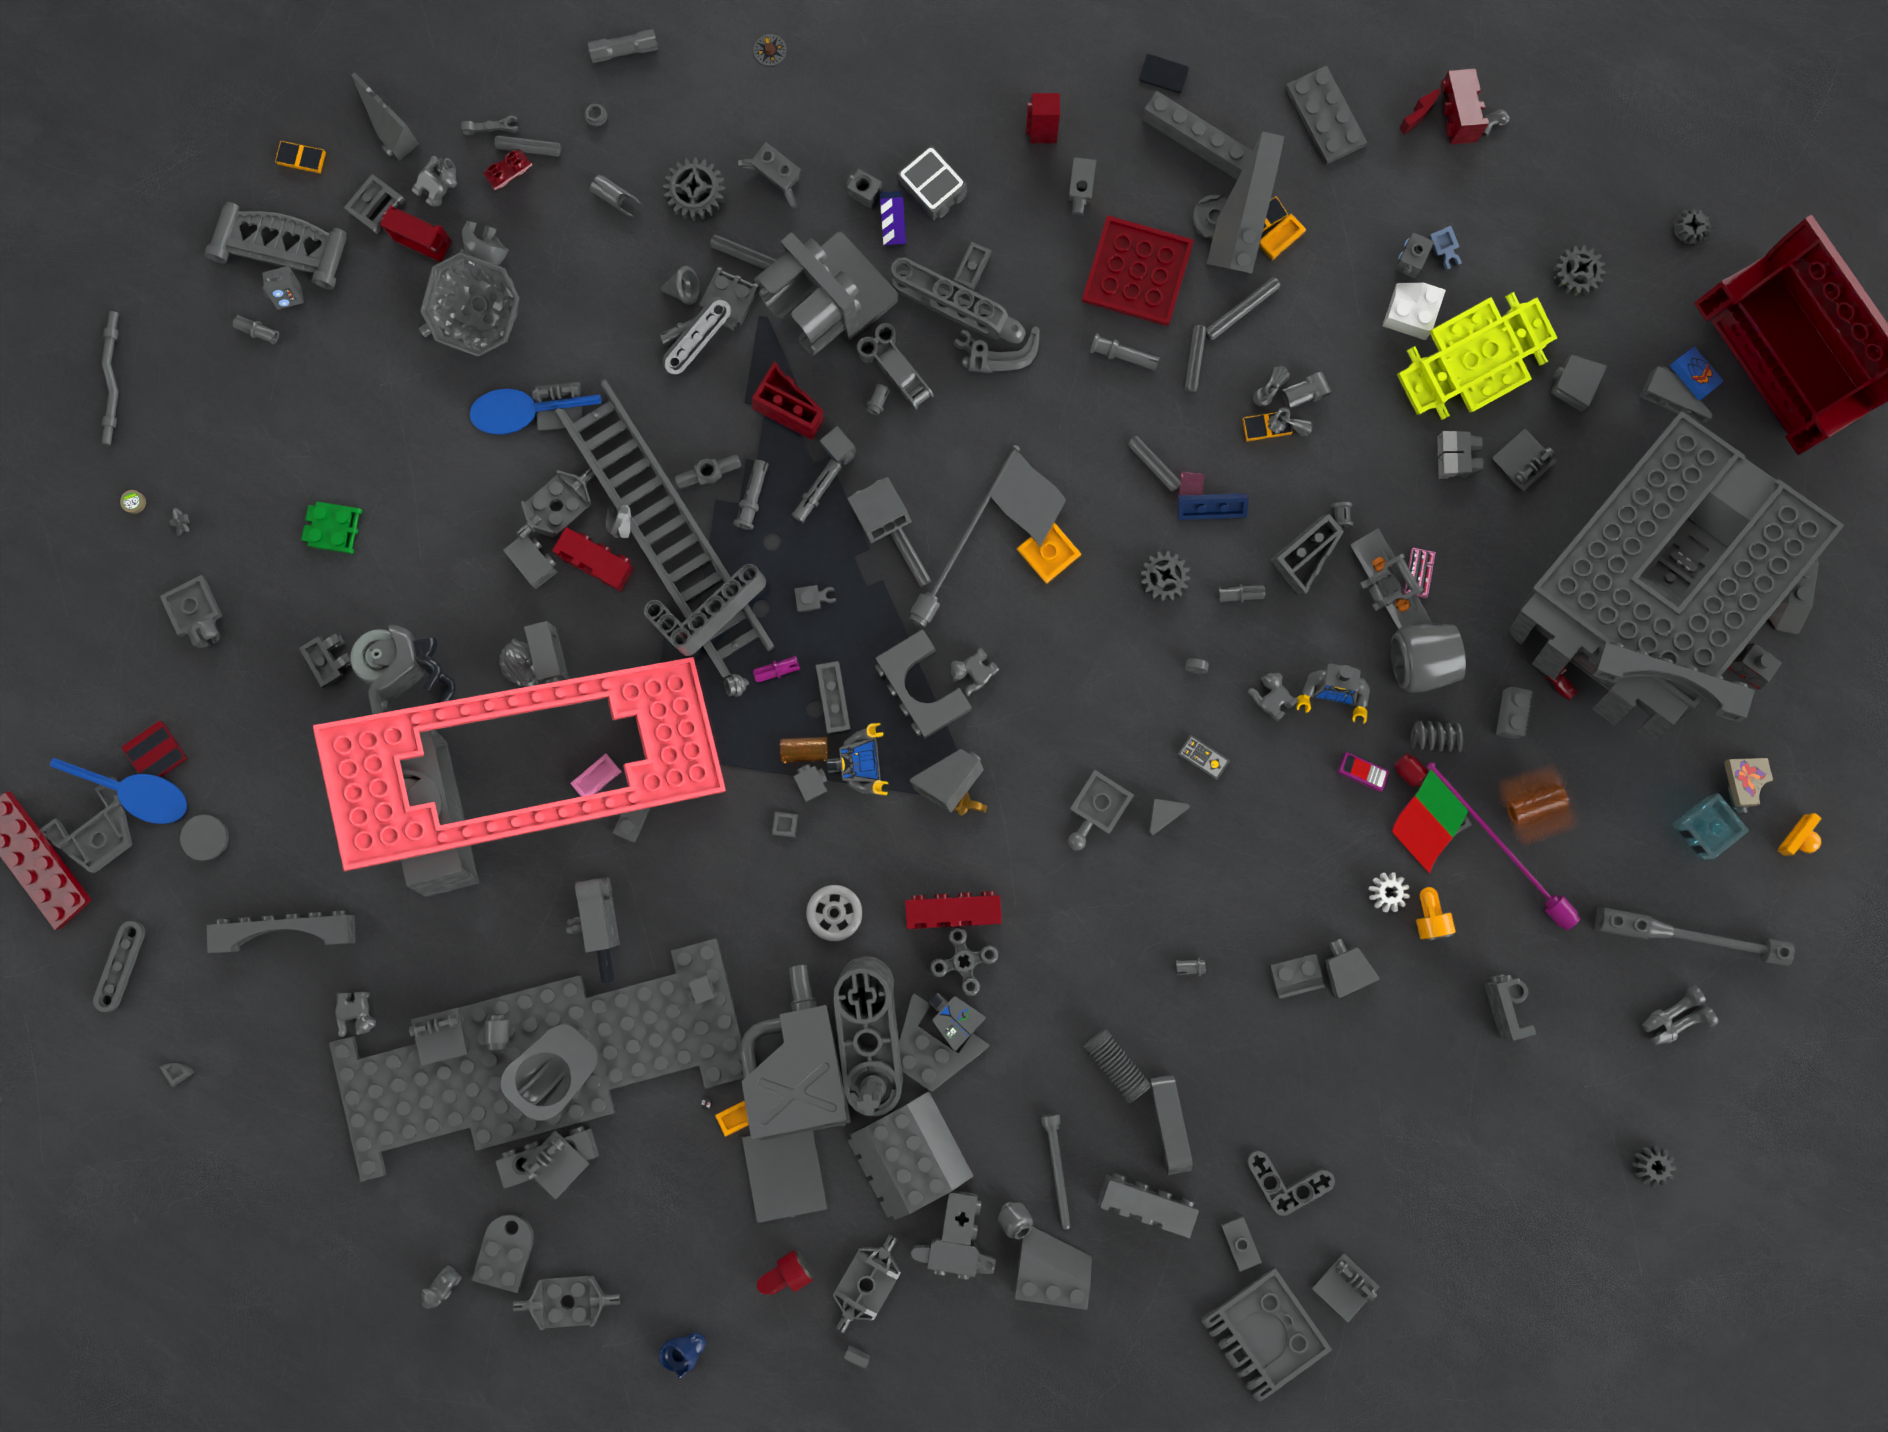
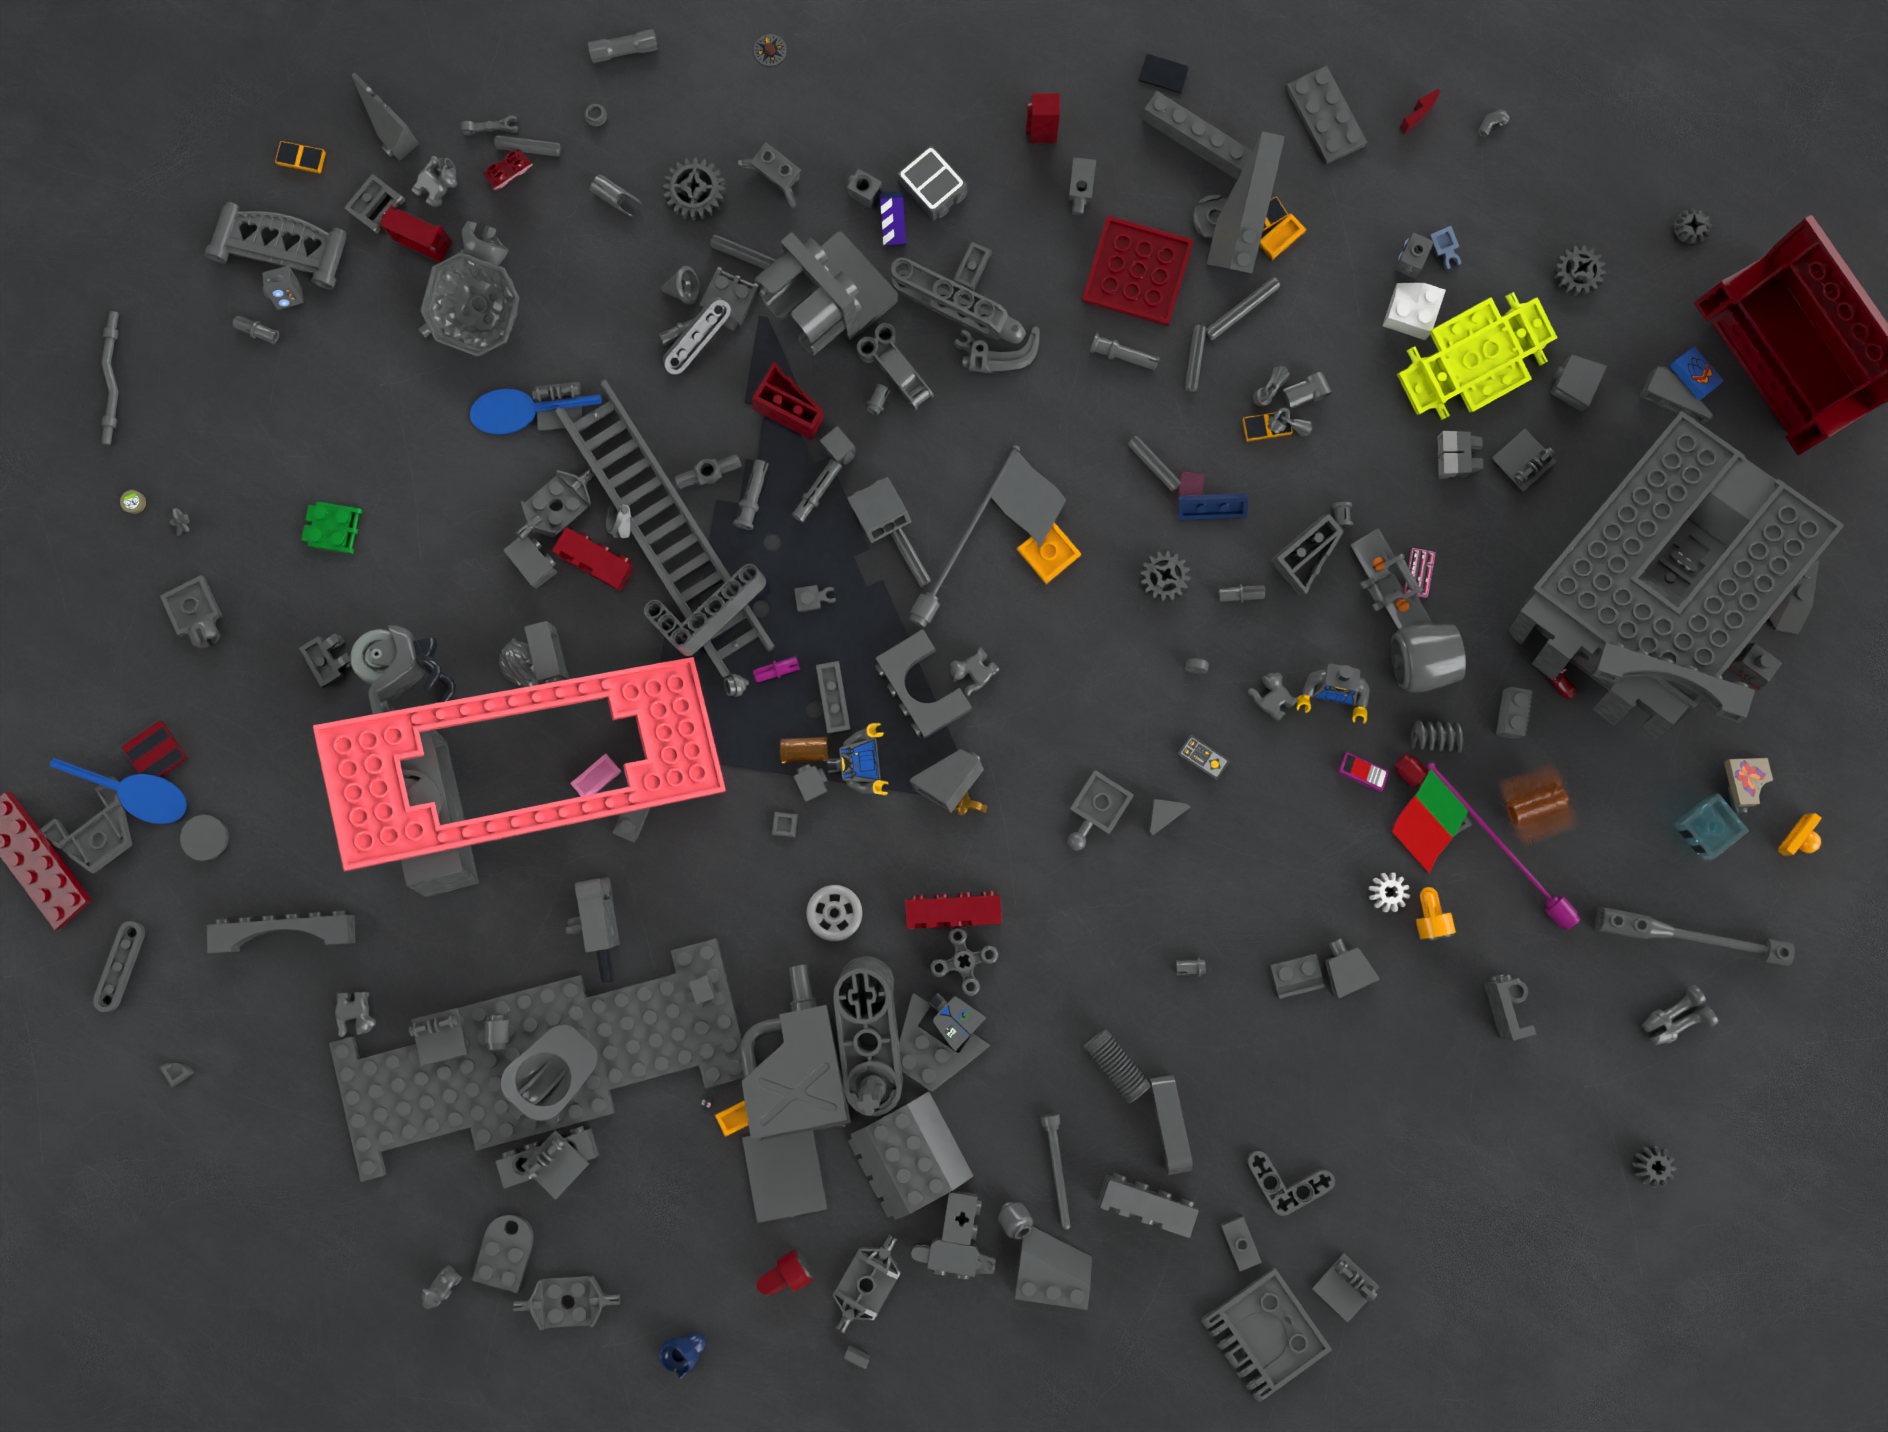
wedge [1441,69,1489,145] -> none

